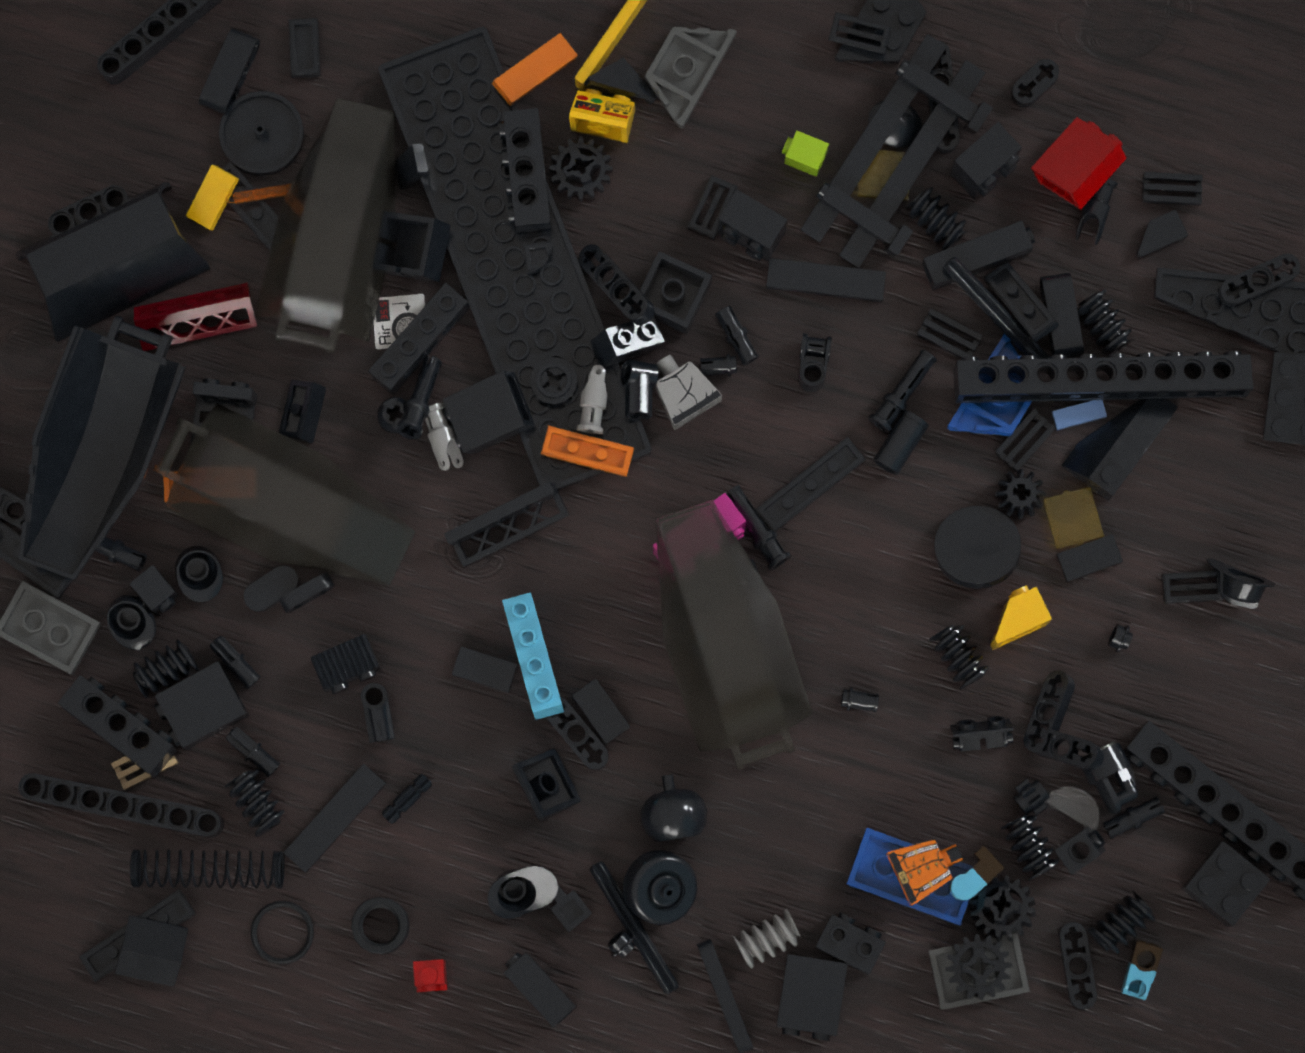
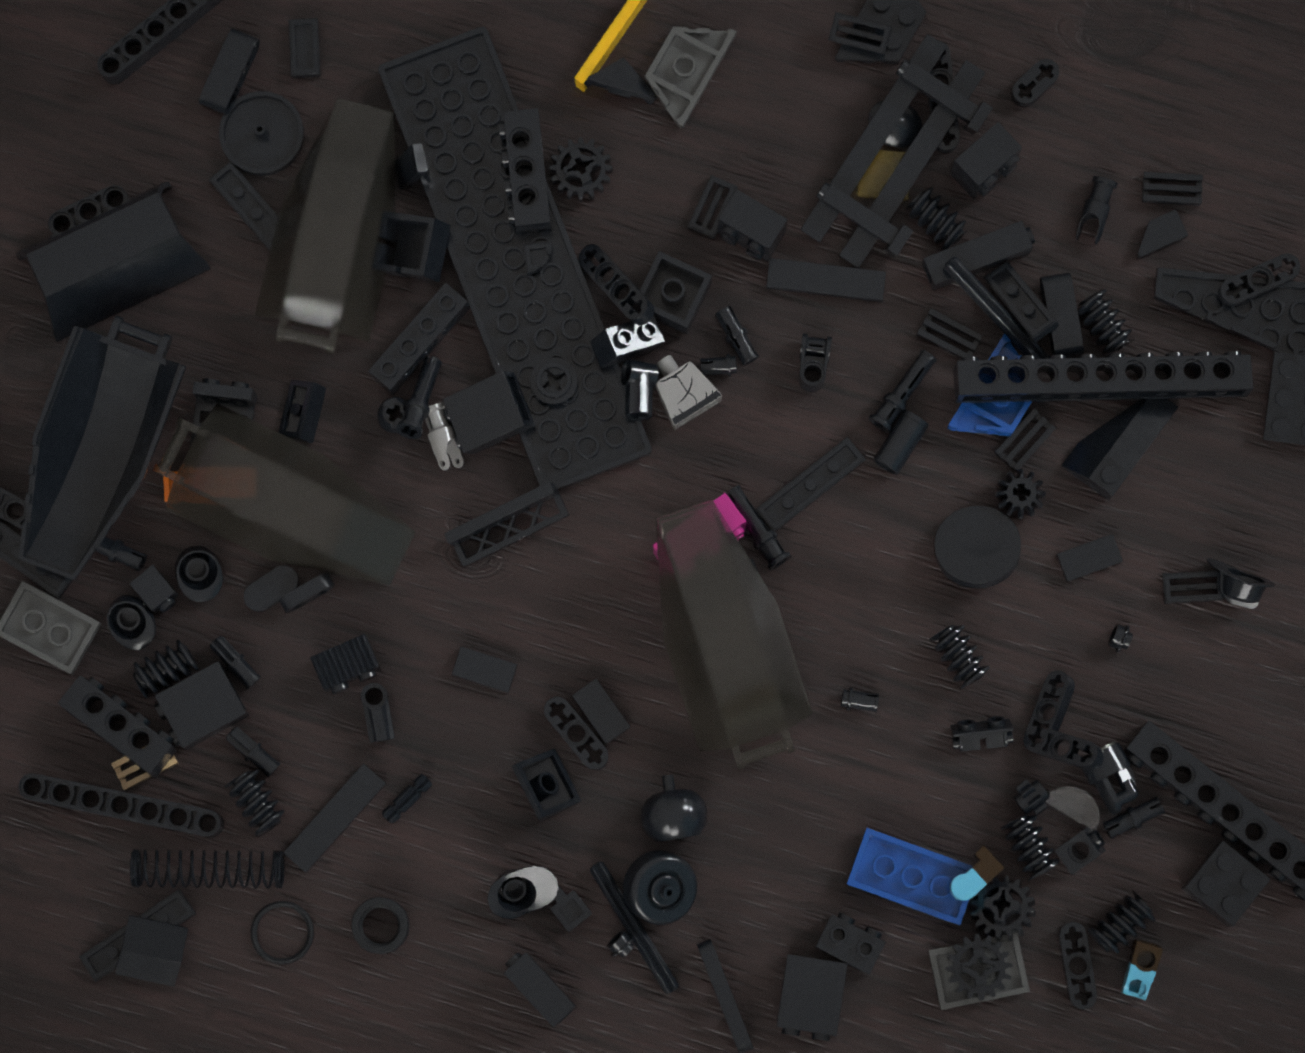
dark red fence [134,283,257,351] -> none
yellow tile [186,165,239,230] -> none
orange piece [226,182,310,204] -> none
white sticker [372,294,425,350] -> none
red brick [413,959,448,993] -> none
orange tile [492,33,578,106] -> none
medium azure brick [502,592,564,720] -> none
orange tile [541,425,634,477] -> none
yellow slope [569,89,635,143] -> none
light grey piece [576,365,608,434] -> none
light grey piece [733,909,801,968] -> none
lime brick [782,131,829,177] -> none
orange torso [886,840,963,906] -> none
yellow slope [990,585,1052,651] -> none
red brick [1031,117,1127,209] -> none
clear yellow piece [1043,487,1104,549] -> none
medium blue piece [1051,400,1107,431] -> none

